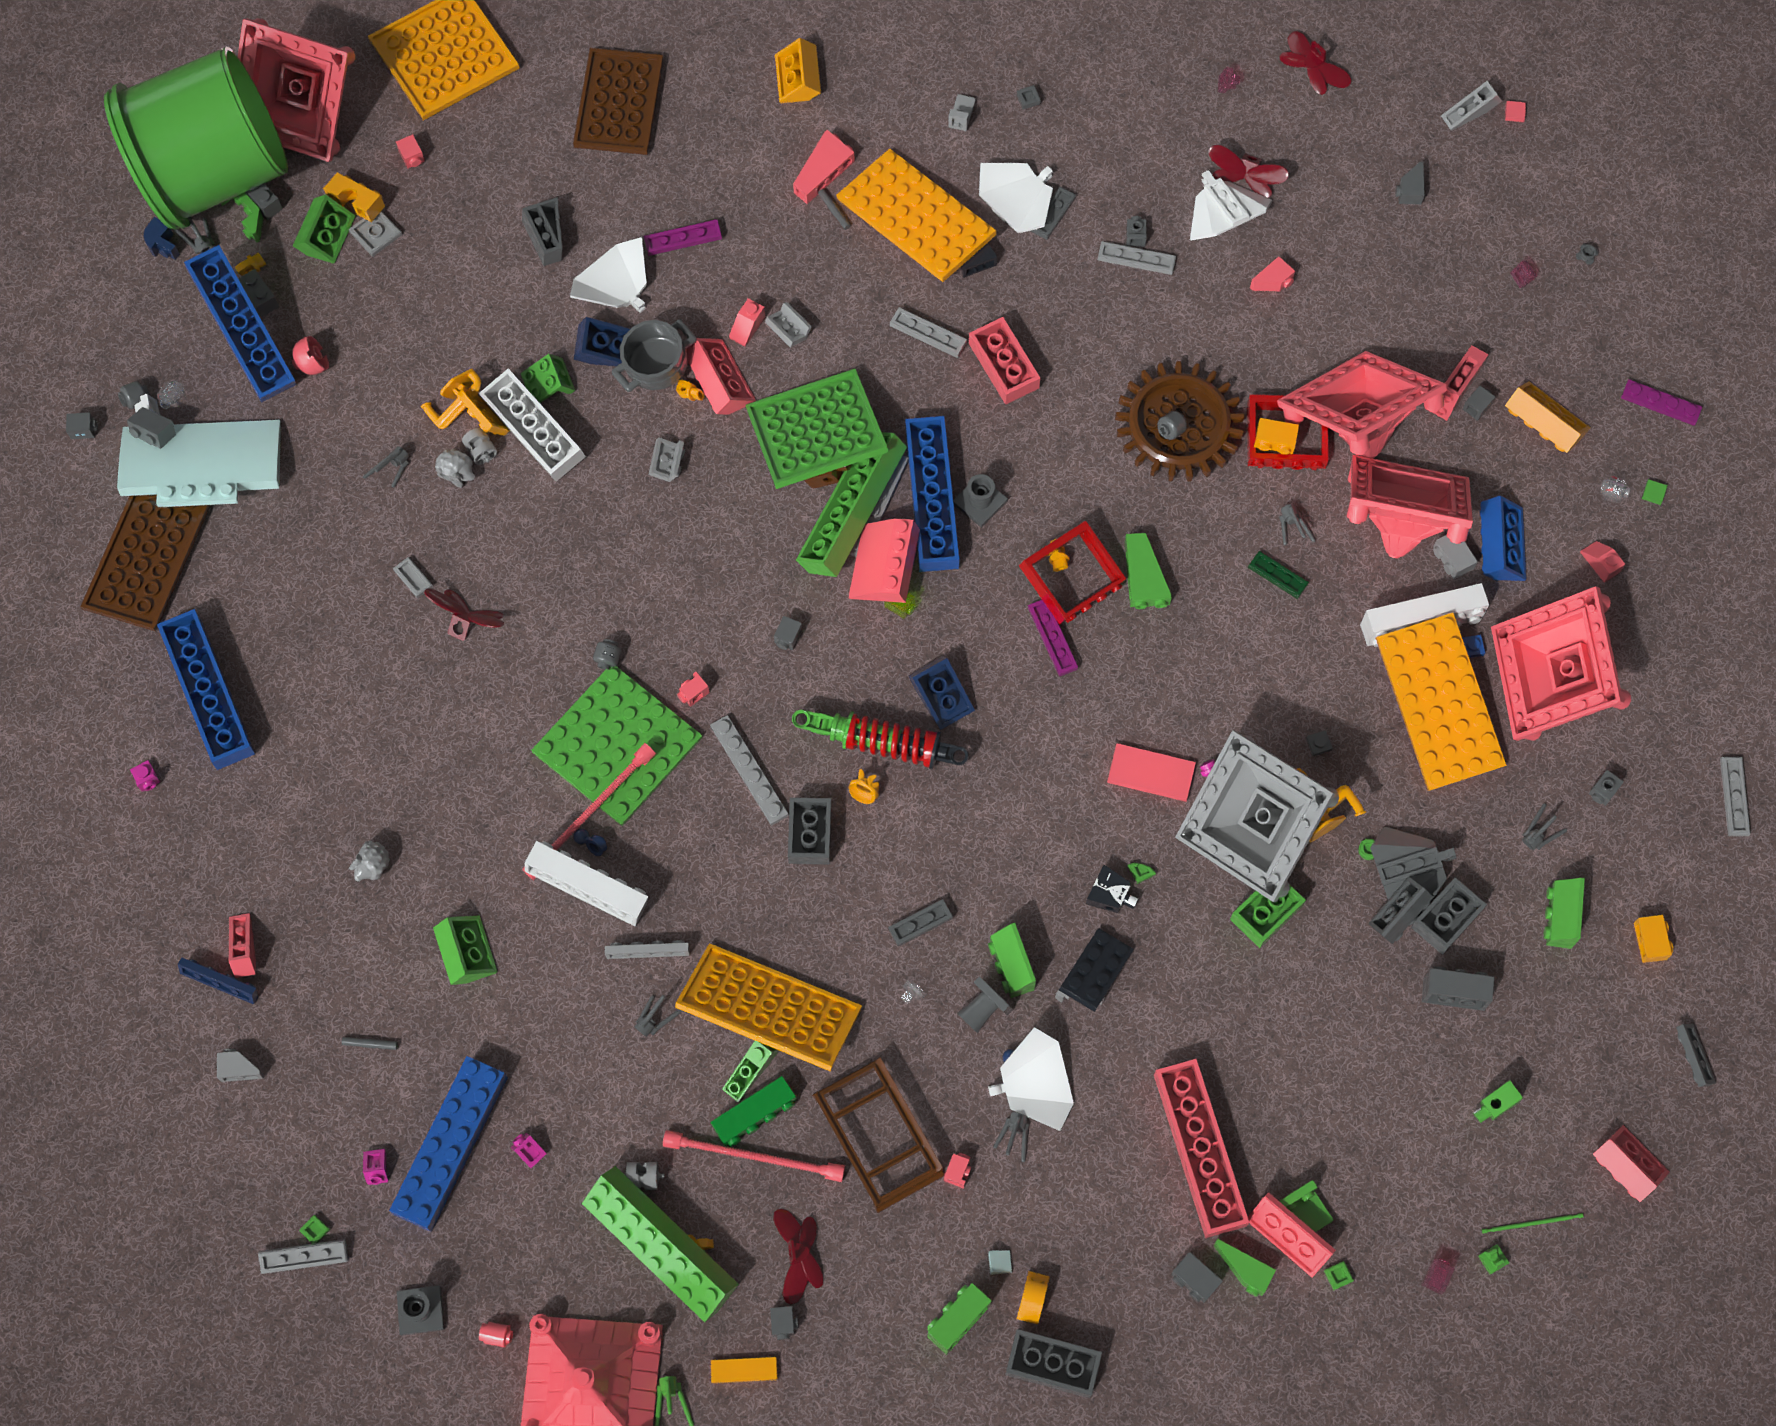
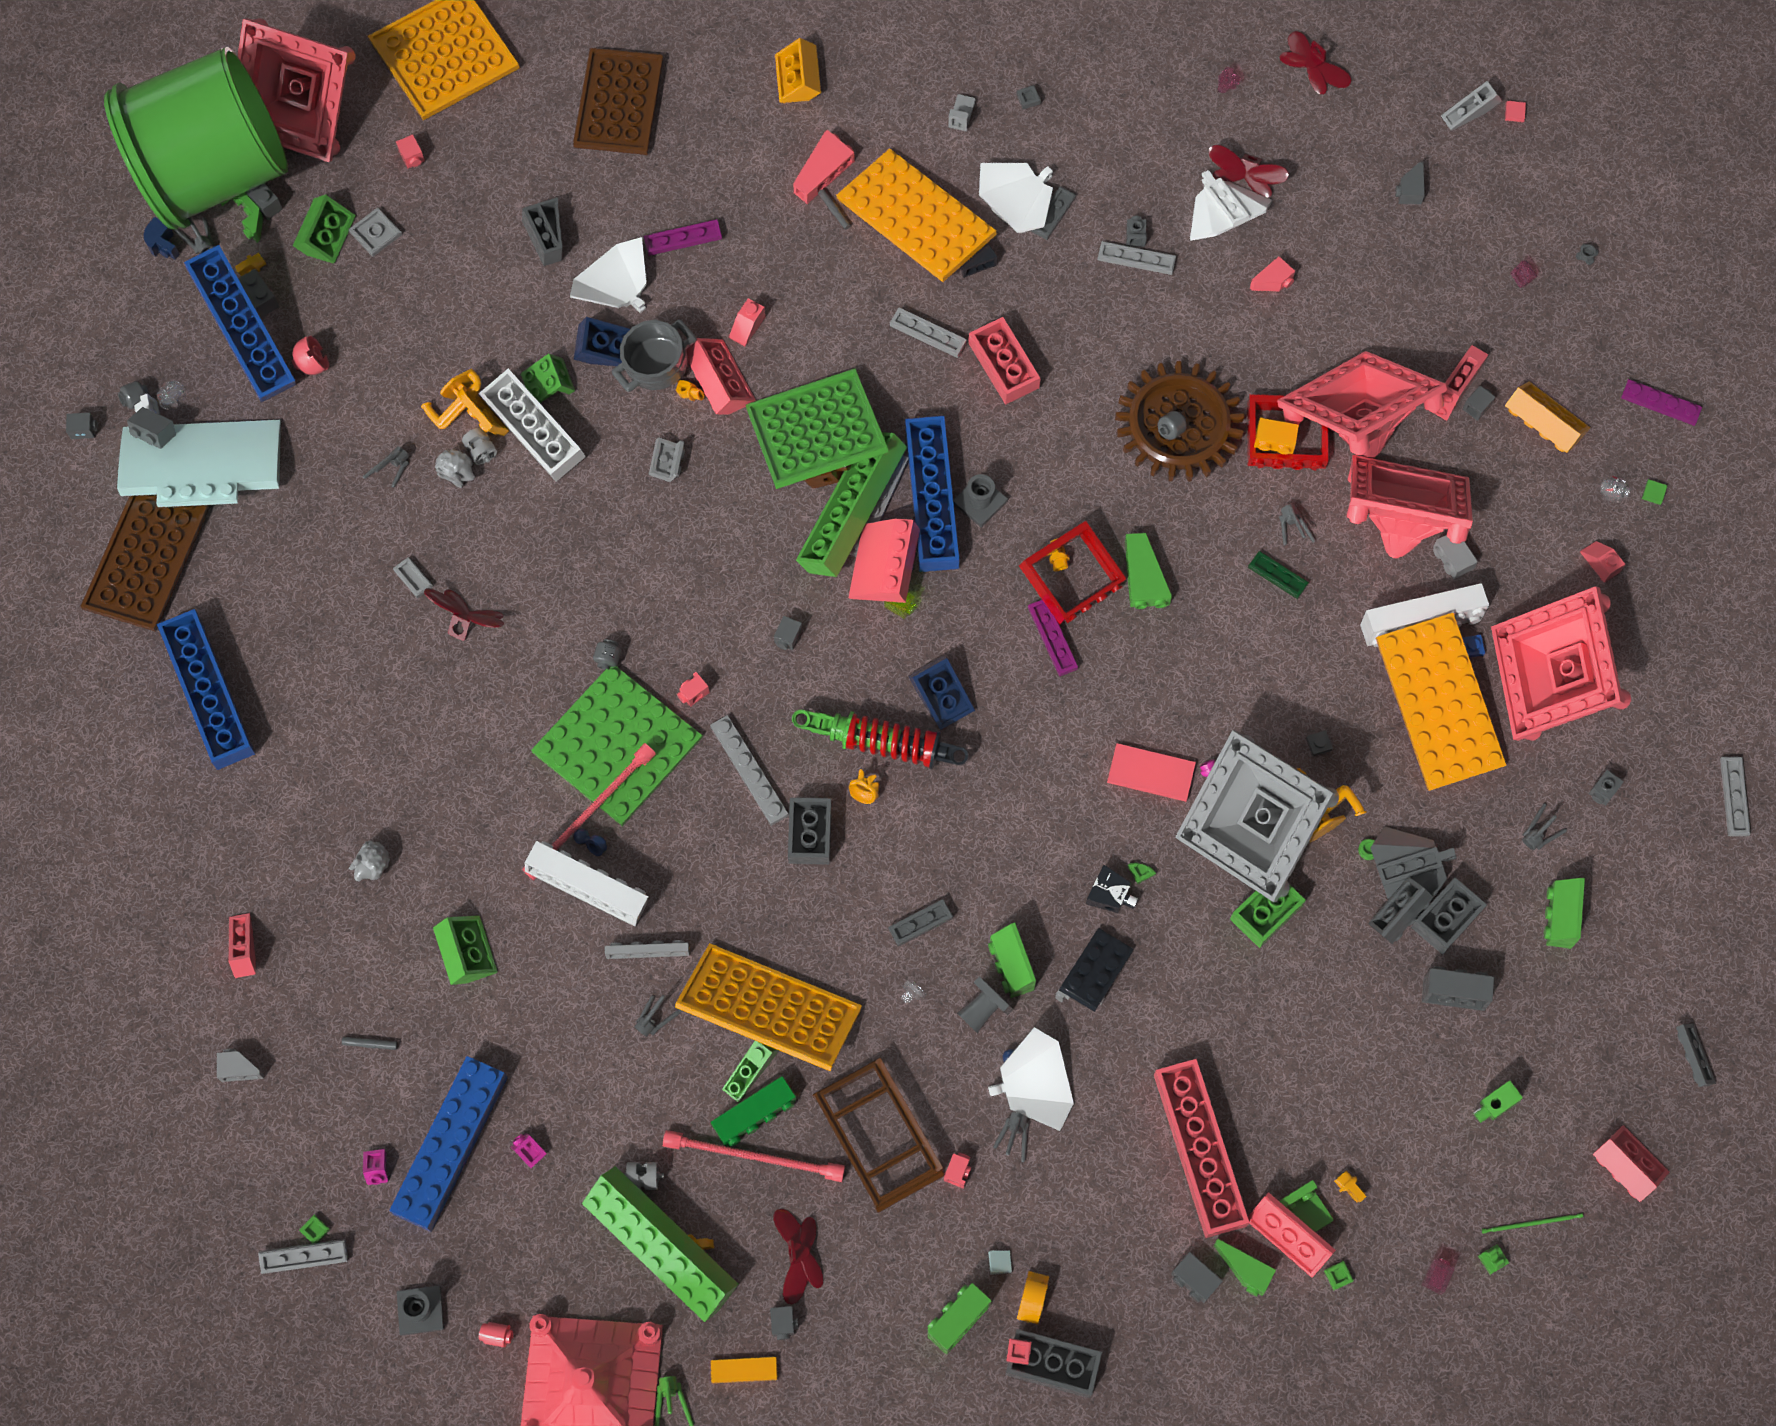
dark pink bracket [130,760,160,792] -> none
dark blue plate [178,957,258,1004] -> none
light orange arch [323,173,385,222] -> none
light grey bracket [765,302,811,347] -> none
blue slope [1480,496,1526,581] -> none
light orange brick [1634,915,1673,963] -> none
none -> coral tile [1006,1339,1031,1365]
none -> light orange piece [1334,1170,1367,1202]

